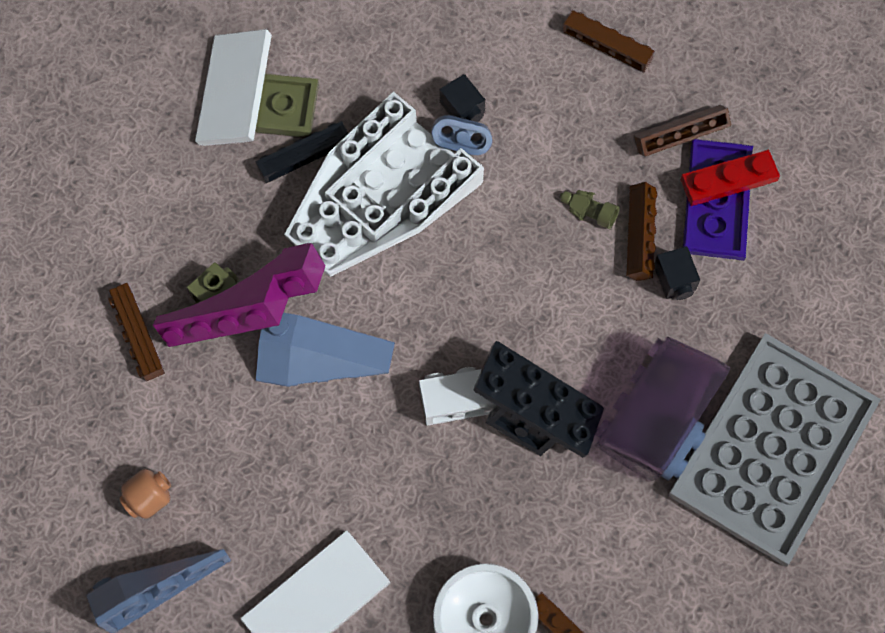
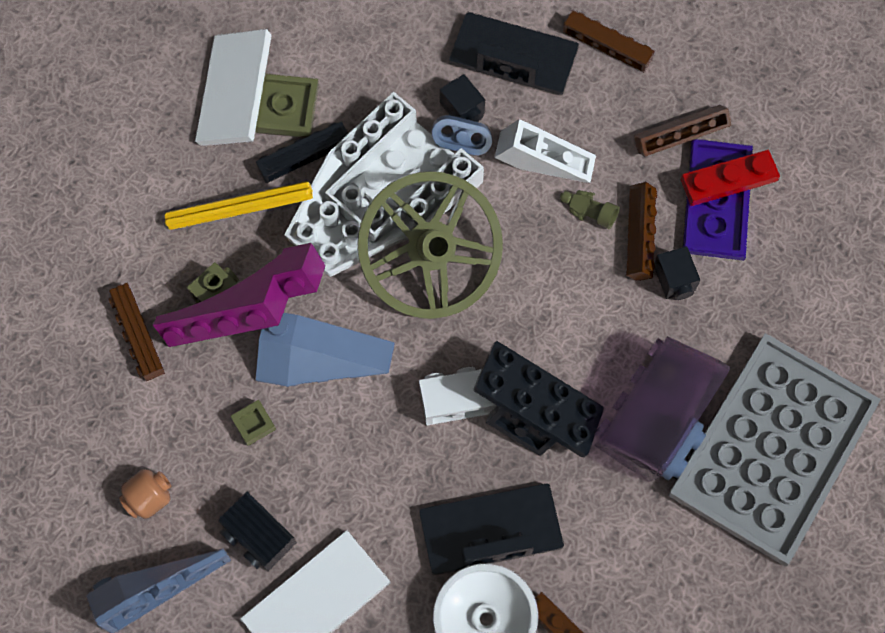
none -> yellow axle [165,181,313,230]
none -> black brick [218,491,297,572]
none -> olive plate [230,399,276,446]
none -> olive wheel [357,171,503,319]
none -> black bracket [420,483,564,575]
none -> black bracket [449,12,579,95]
none -> white slope [494,119,596,183]

